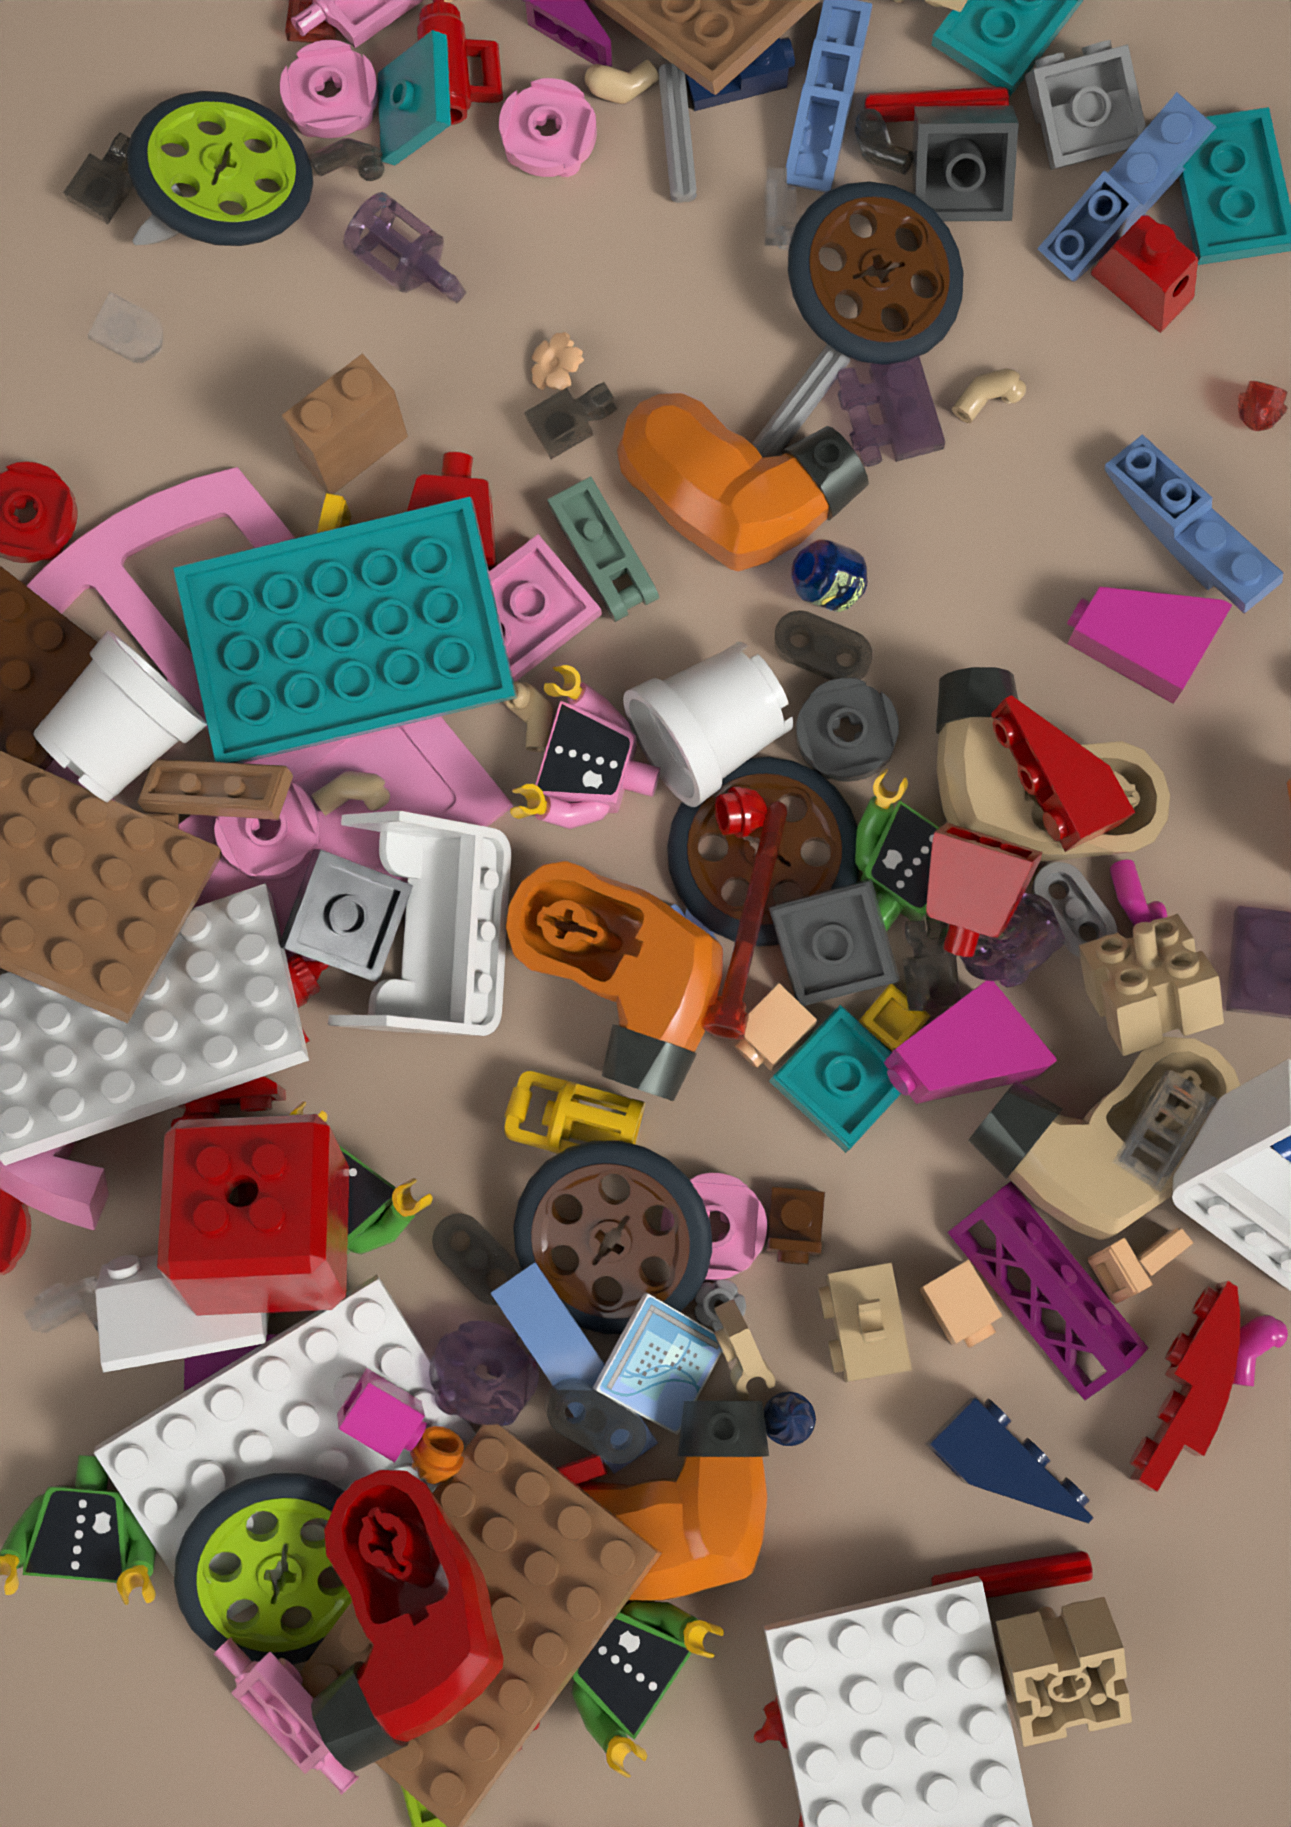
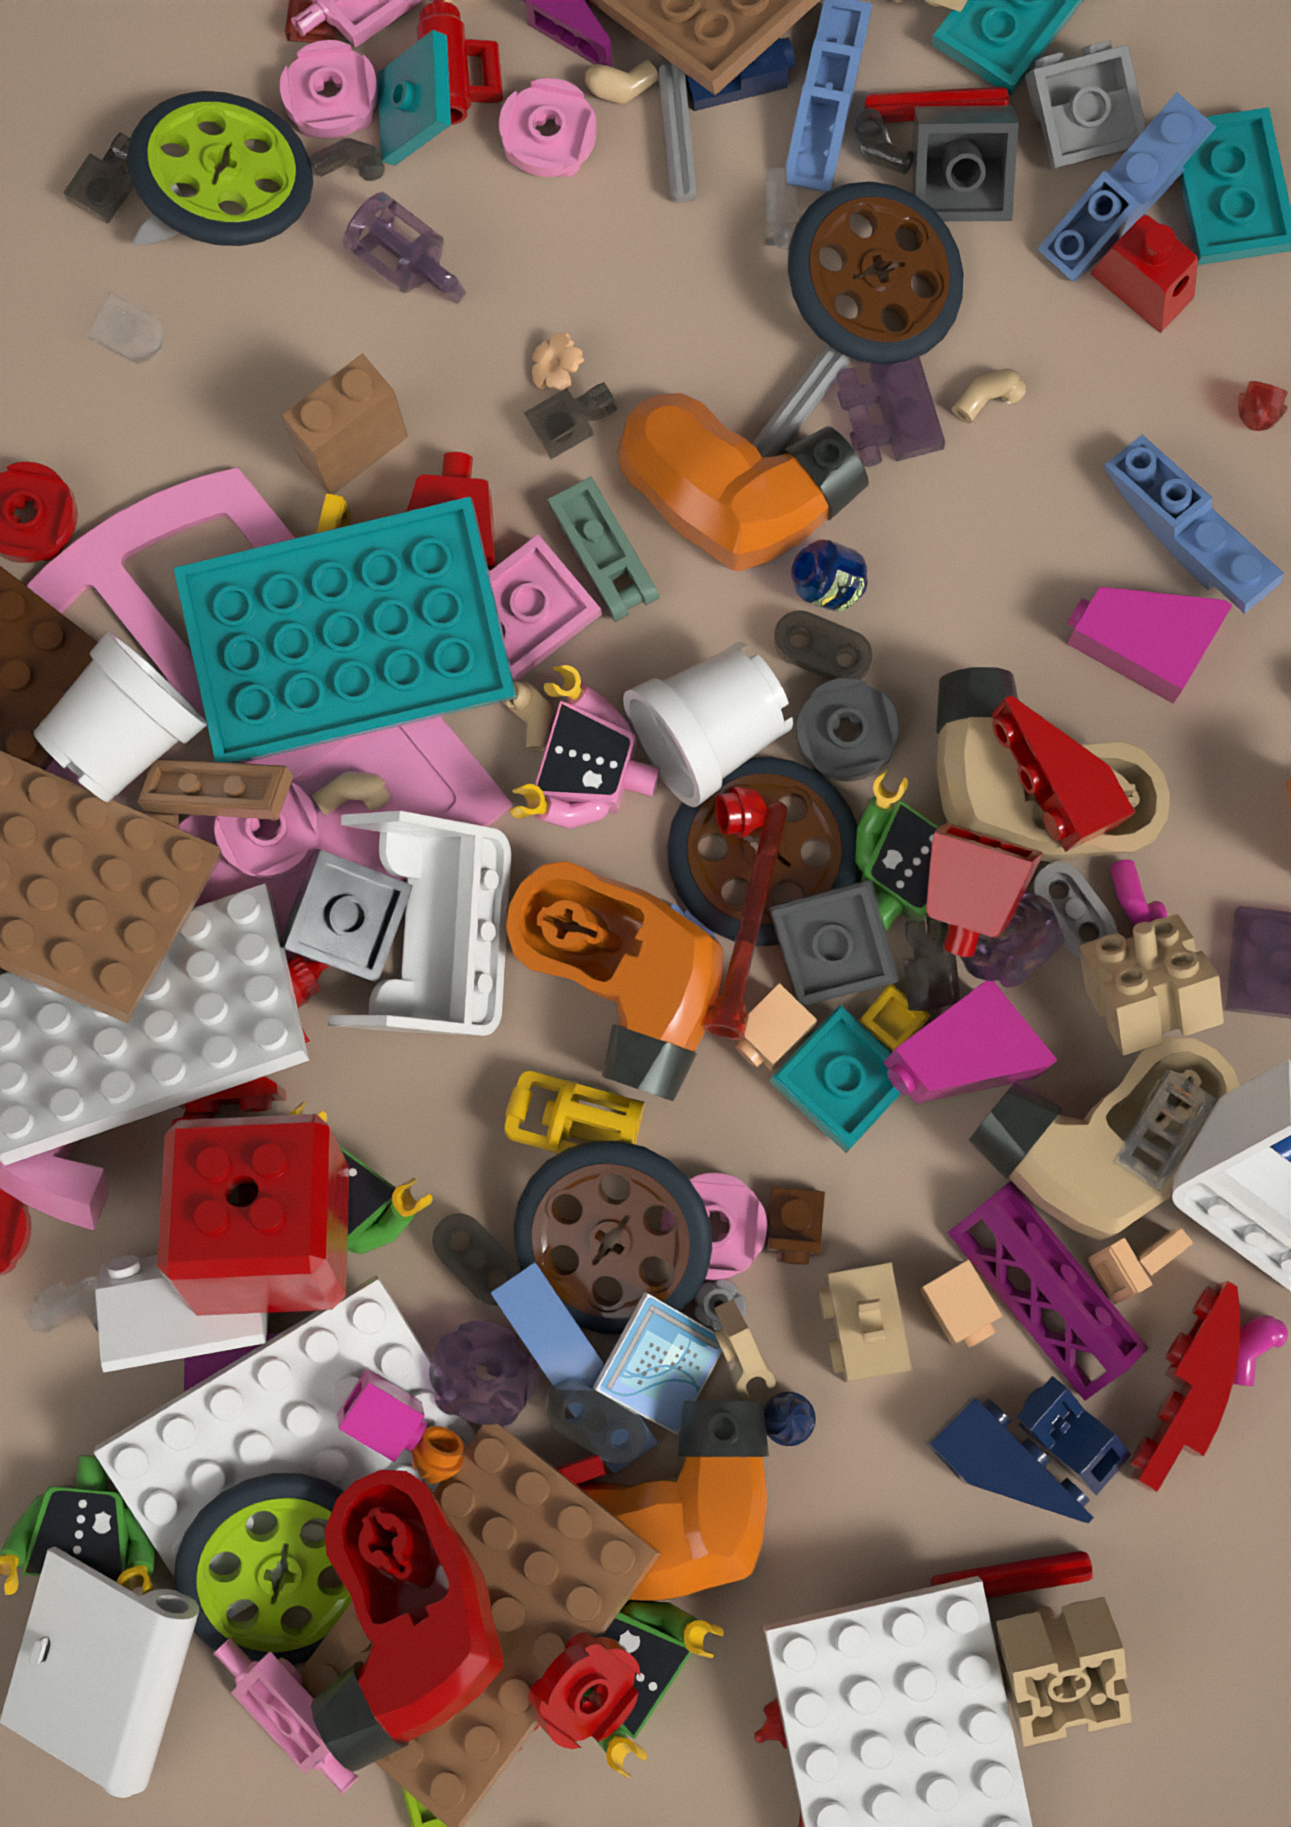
none -> white door [0,1546,199,1798]
none -> red plate [528,1632,640,1749]
none -> dark blue brick [1016,1376,1131,1496]

